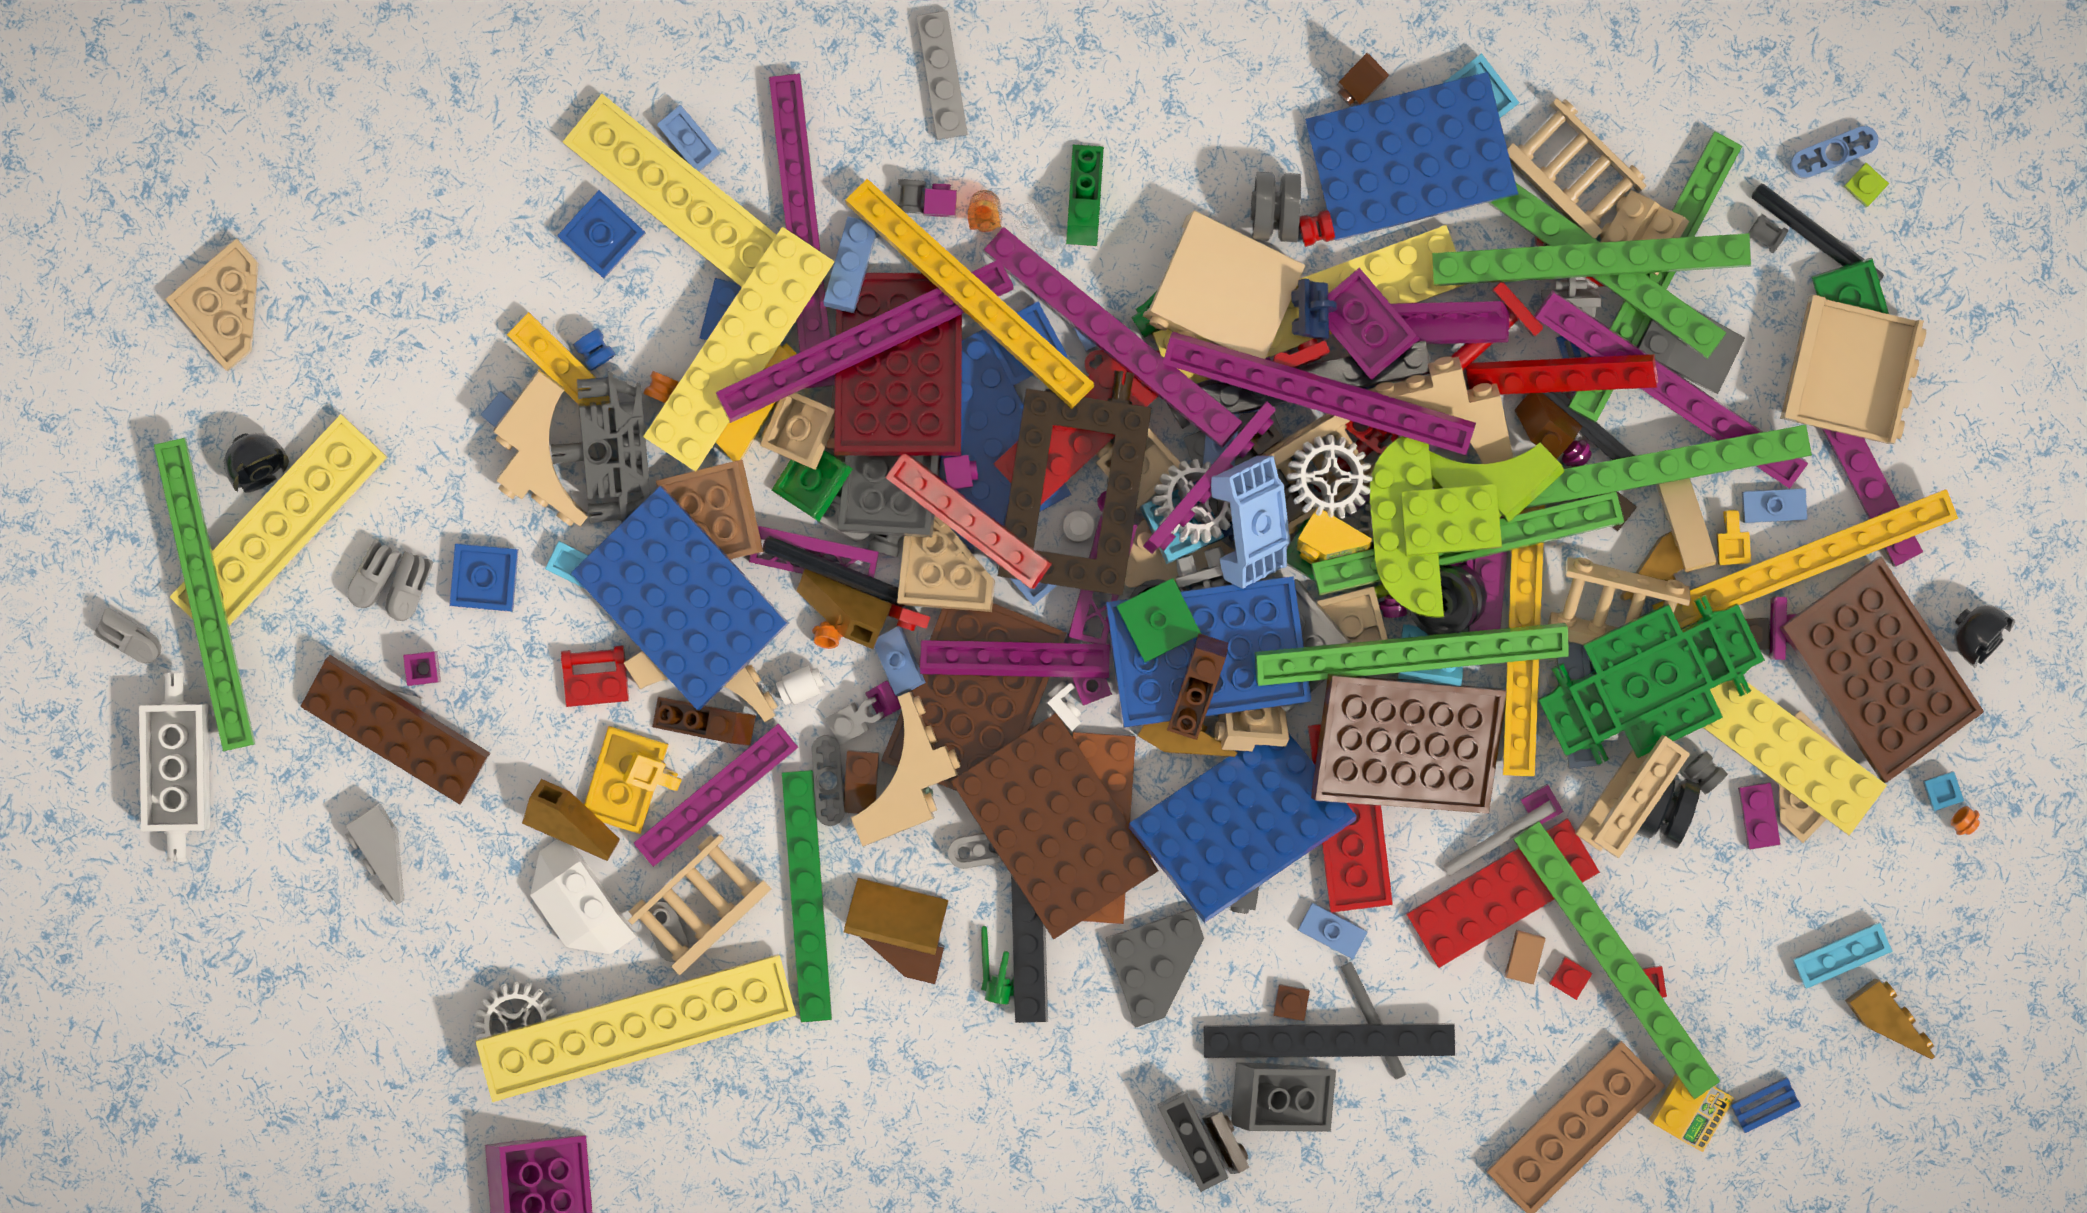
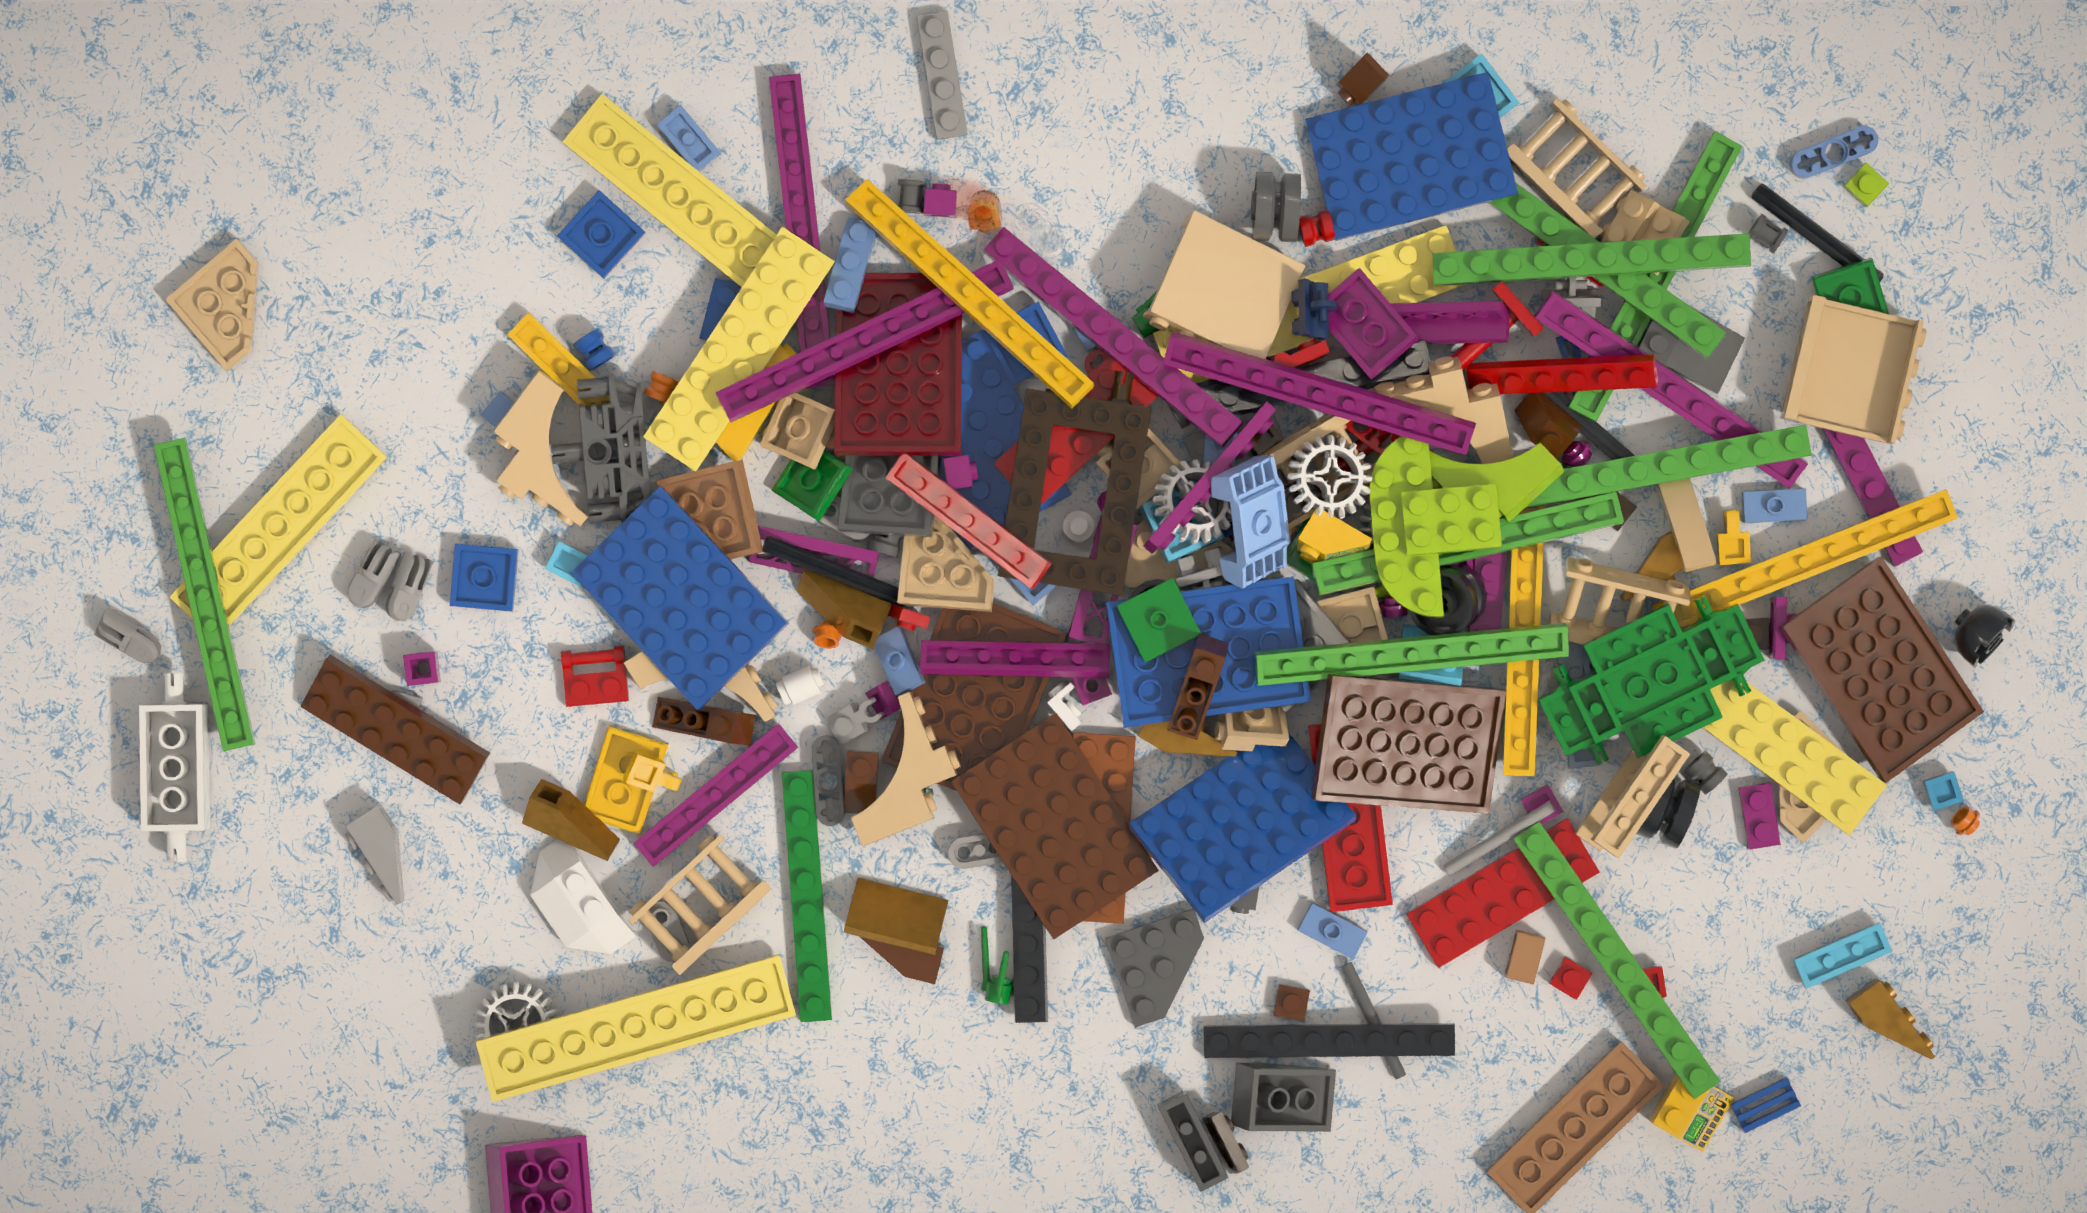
black cylinder [224,433,289,493] -> none
green slope [1066,144,1104,246] -> none

